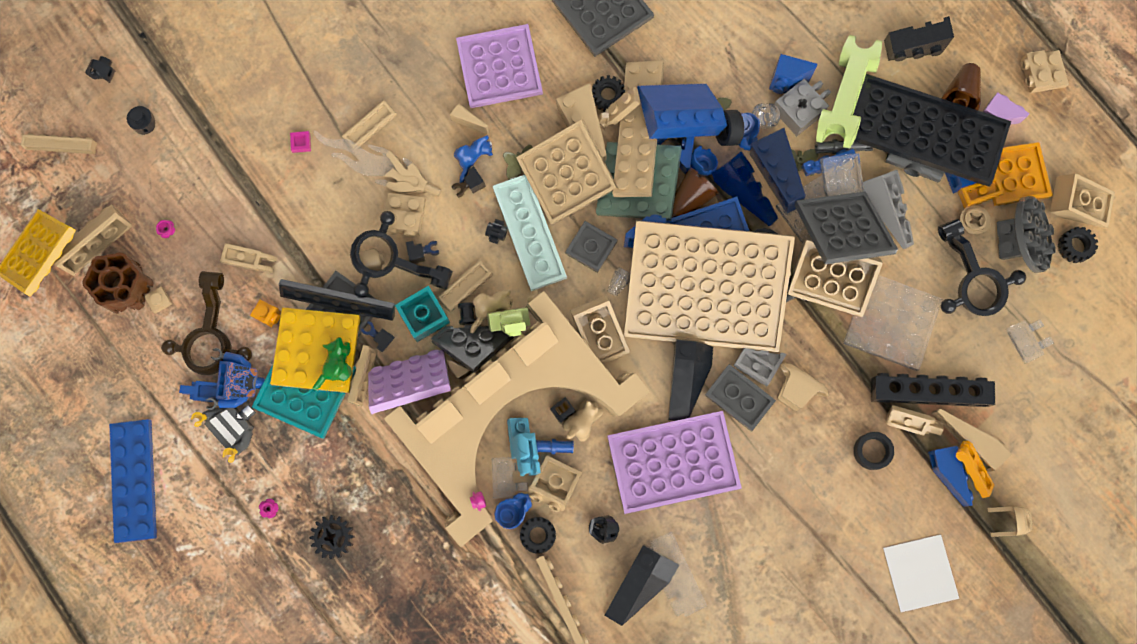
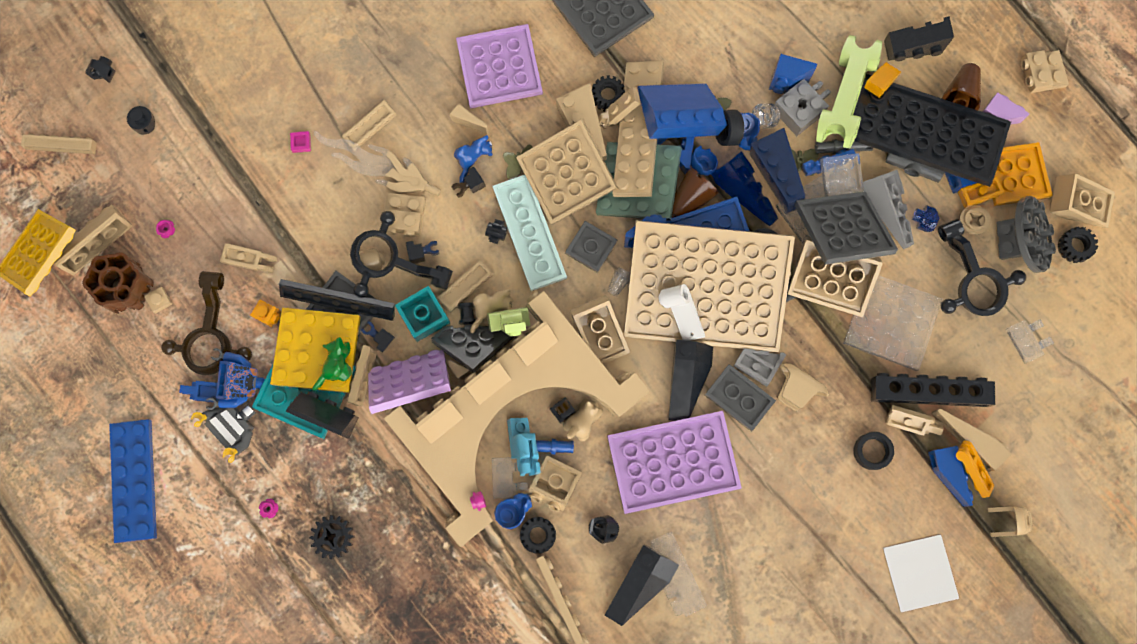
none -> black slope [286,391,359,439]
none -> white door [658,284,705,341]
none -> light orange slope [864,62,901,98]
none -> clear blue piece [912,205,940,232]

